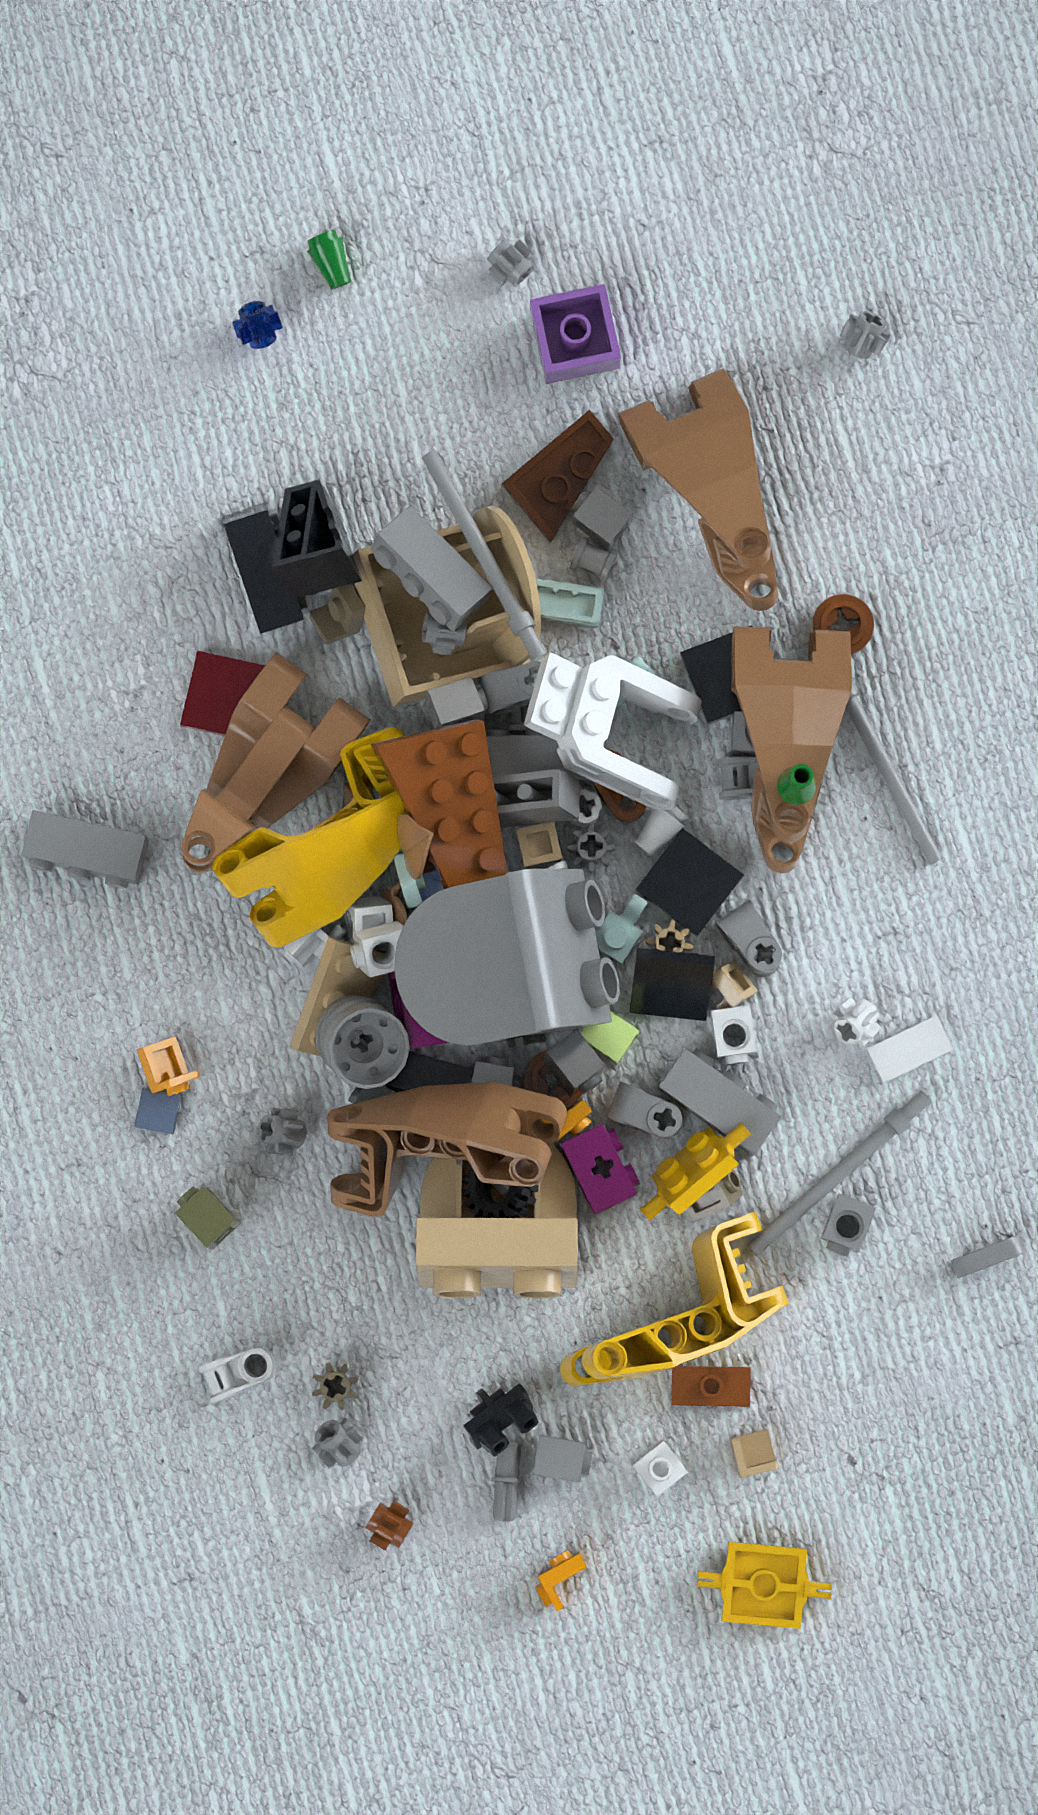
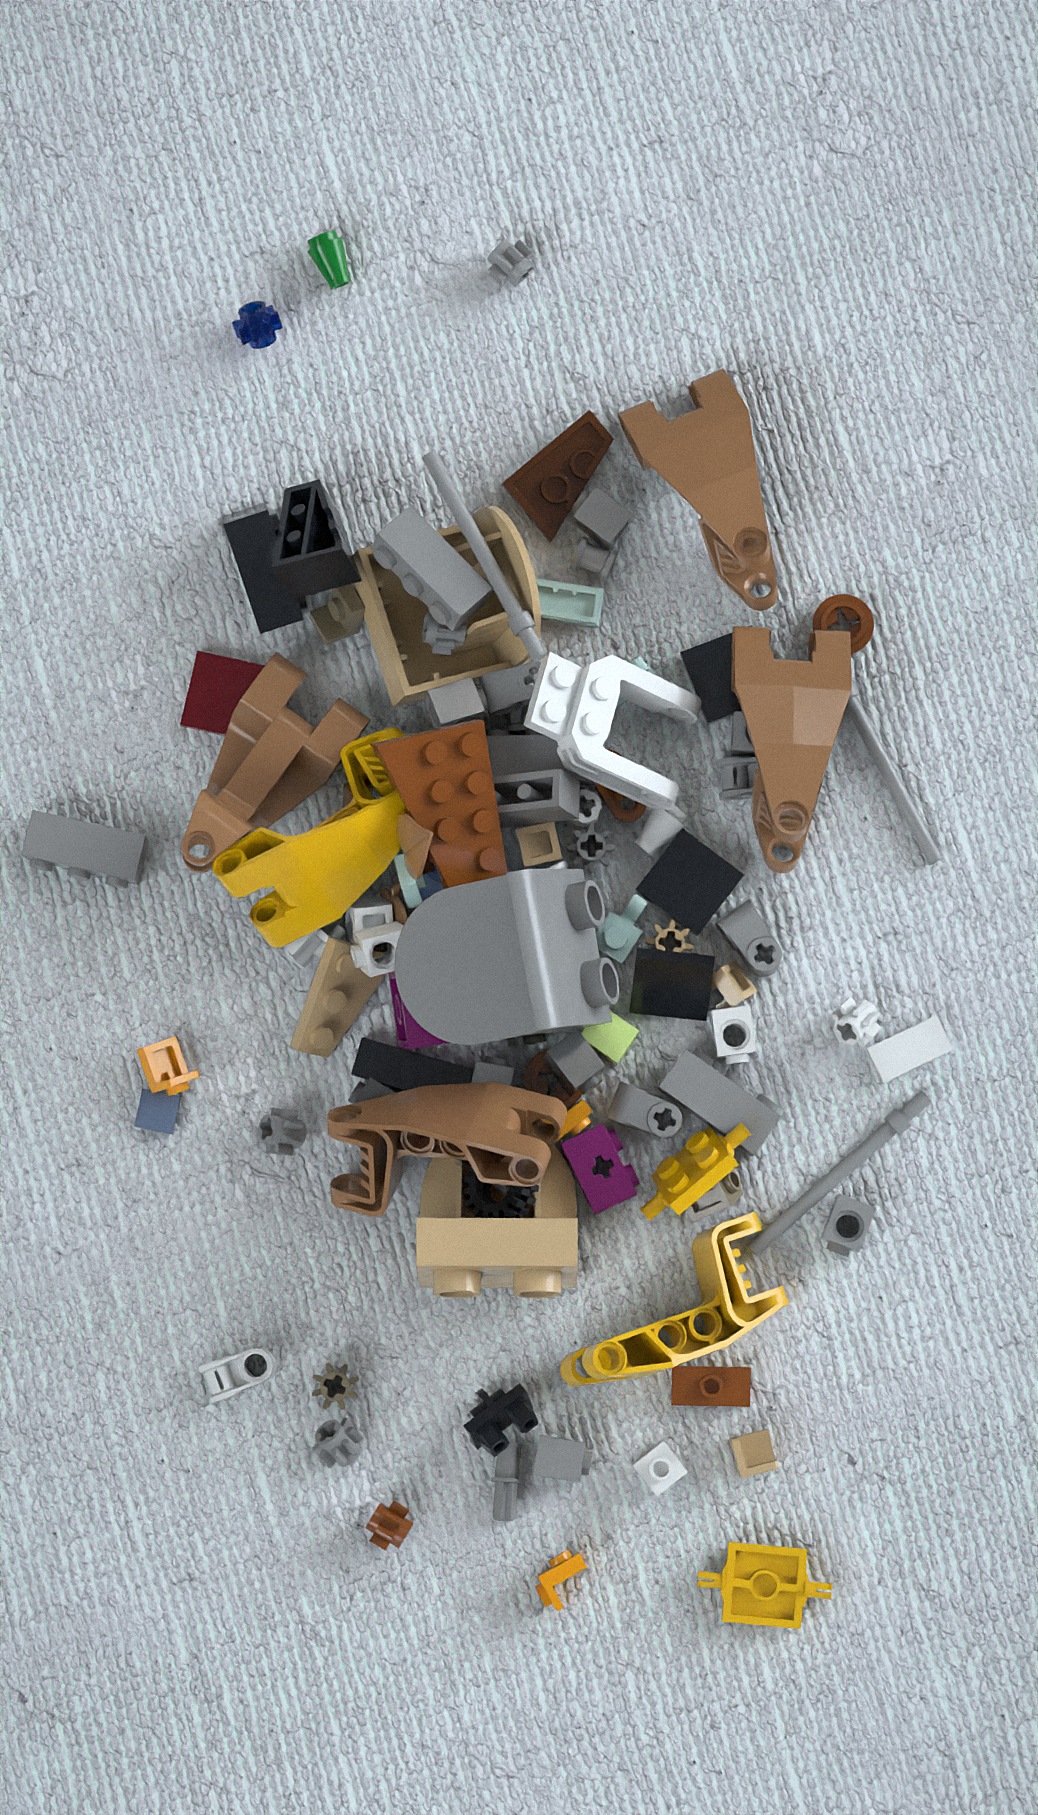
olive brick [175,1186,241,1250] -> none
light grey wheel [315,994,410,1089] -> none
medium lavender brick [530,284,621,384] -> none
green cone [777,764,816,805] -> none
light grey gear [840,311,890,359] -> none
light grey beam [951,1234,1027,1278] -> none

